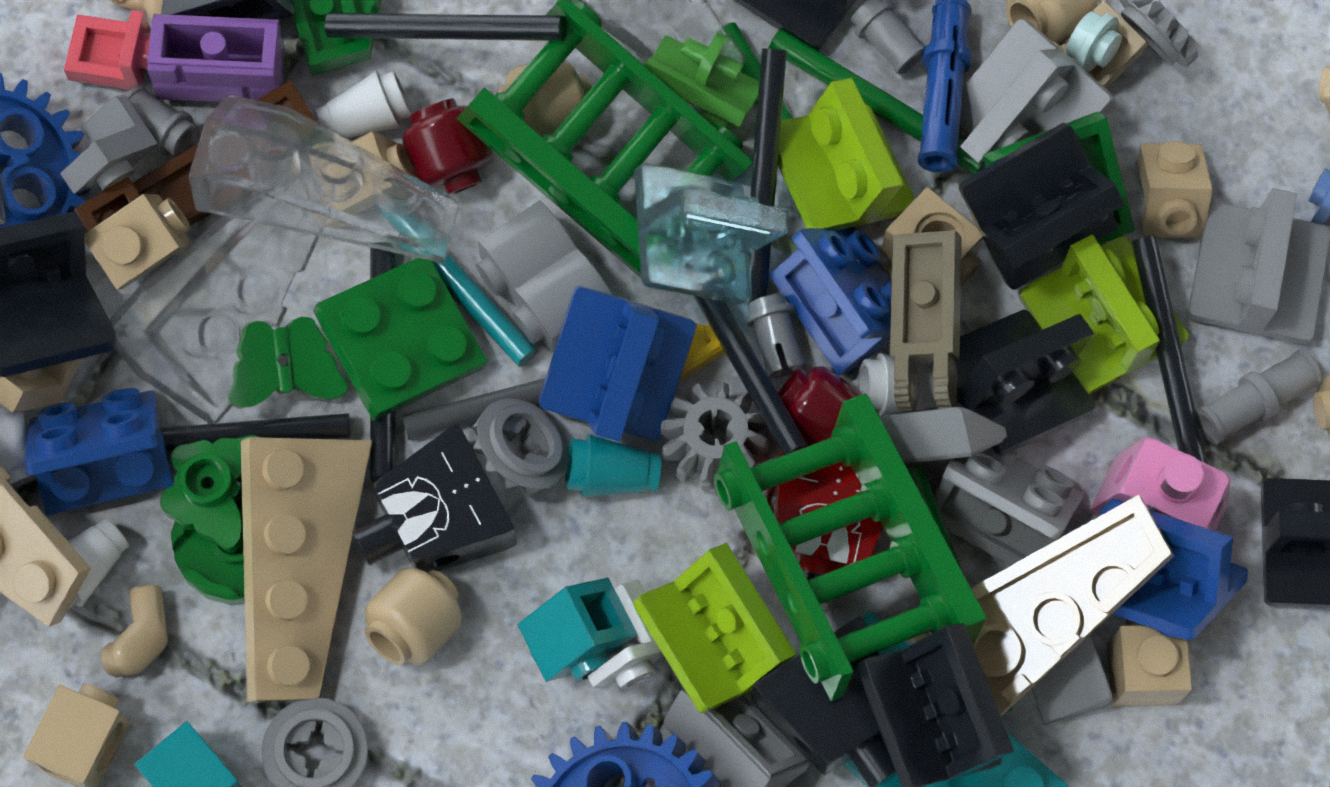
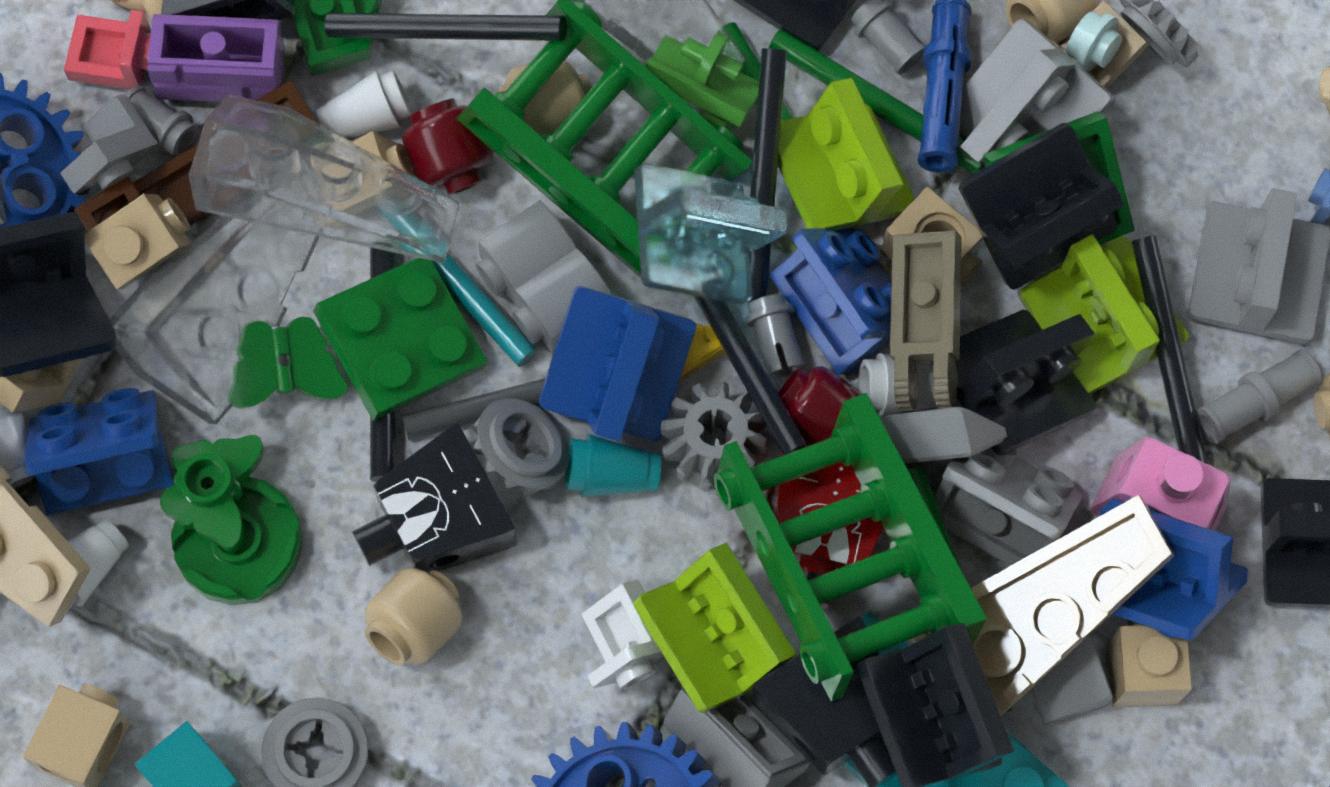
tan arm [101,585,168,678] -> none
black bar [161,413,351,453] -> none
tan wing [241,437,372,702] -> none
teal brick [517,577,638,683] -> none
tan bracket [1137,141,1213,238] -> none

